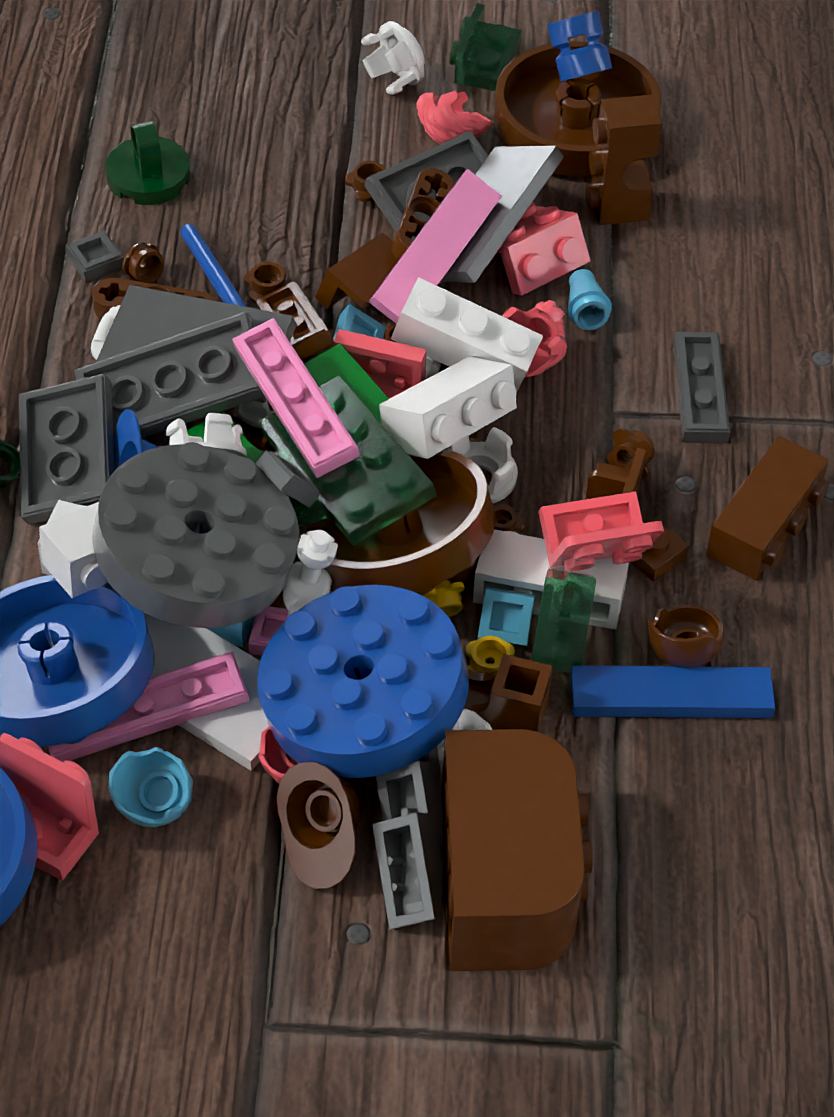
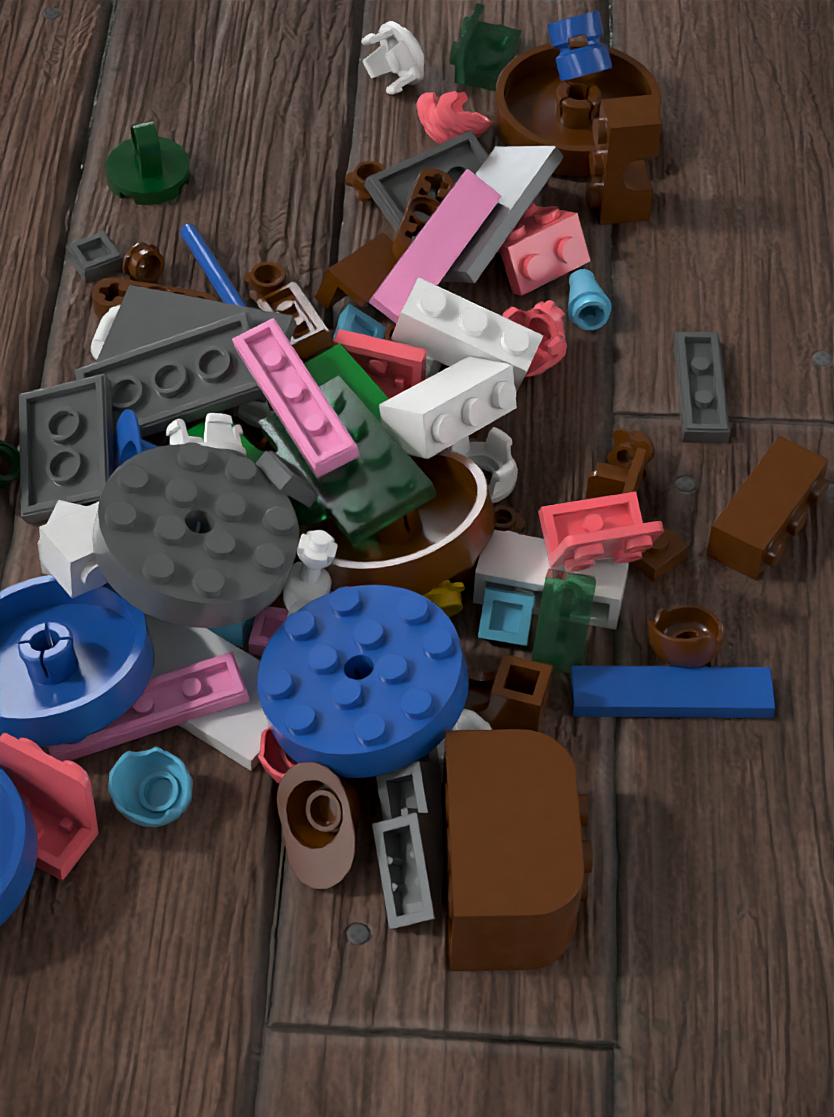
yellow plate [466,636,515,673] -> none

